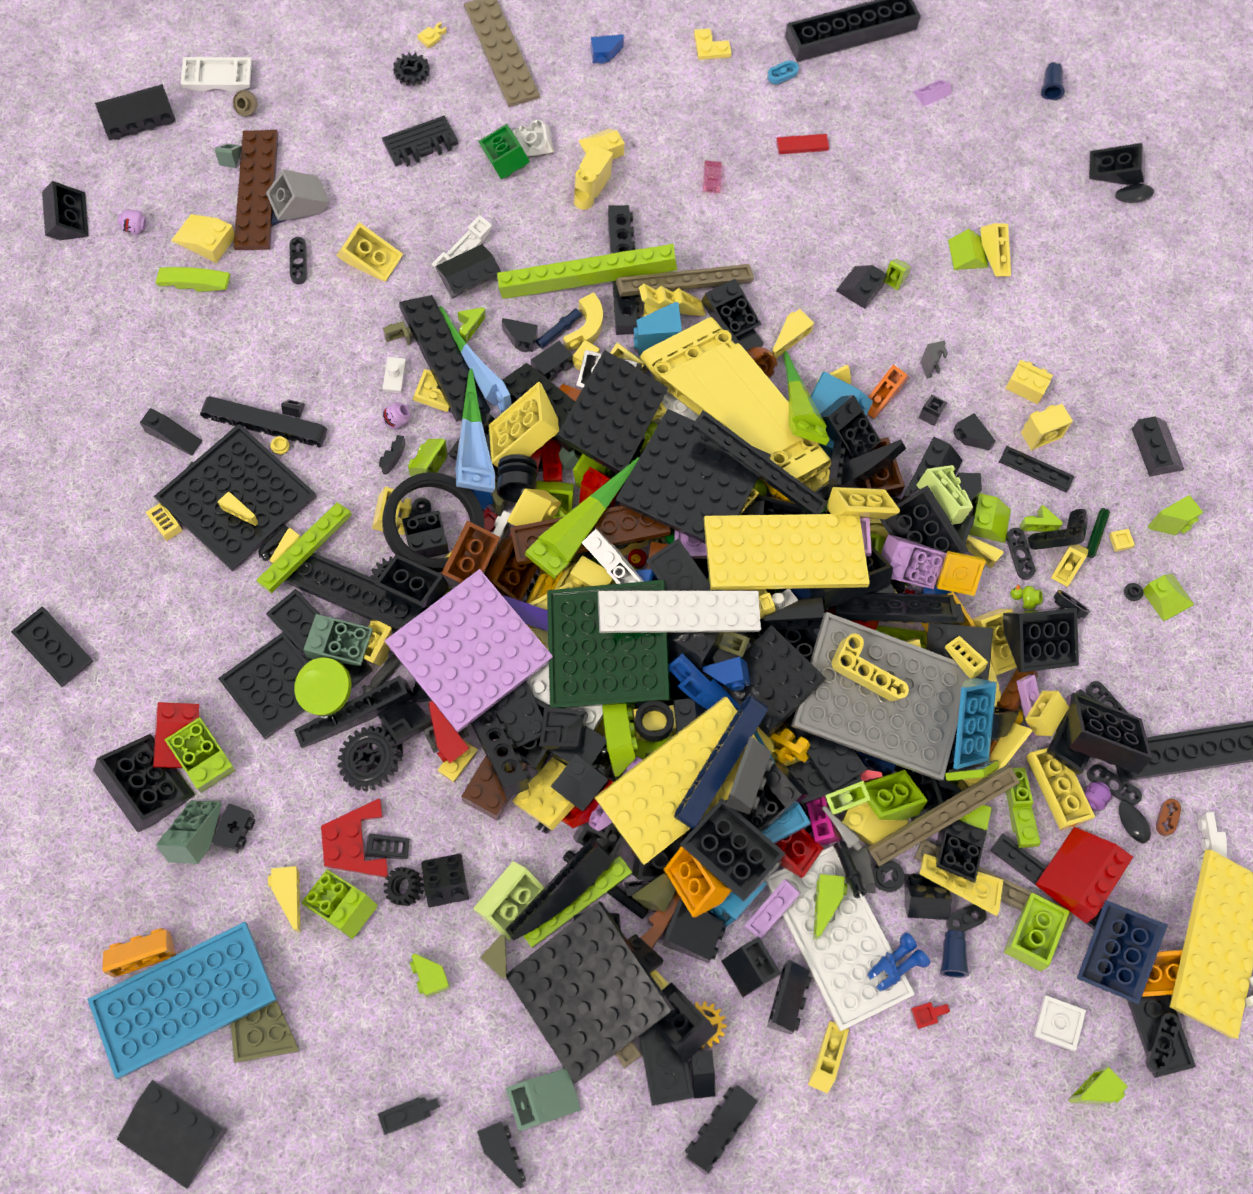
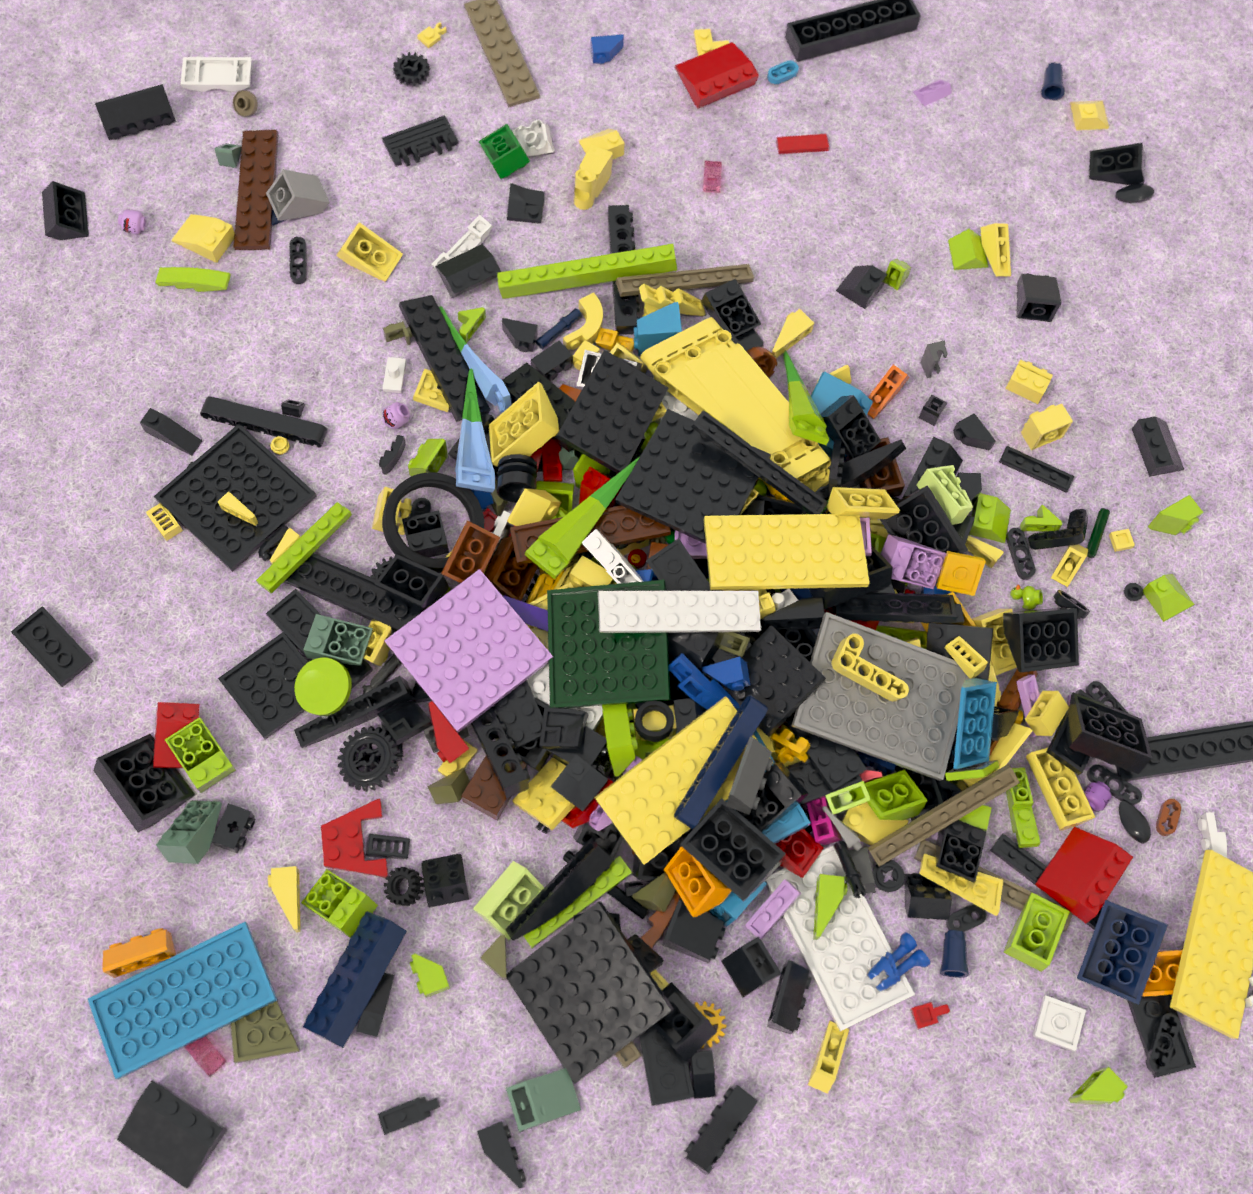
none -> clear pink slope [185,1036,227,1077]
none -> dark blue brick [302,911,407,1048]
none -> black slope [356,973,395,1039]
none -> olive slope [427,768,470,804]
none -> black plate [507,183,545,224]
none -> yellow slope [595,328,634,352]
none -> red slope [674,42,759,109]
none -> black slope [1016,273,1061,322]
none -> light yellow slope [1070,100,1109,130]

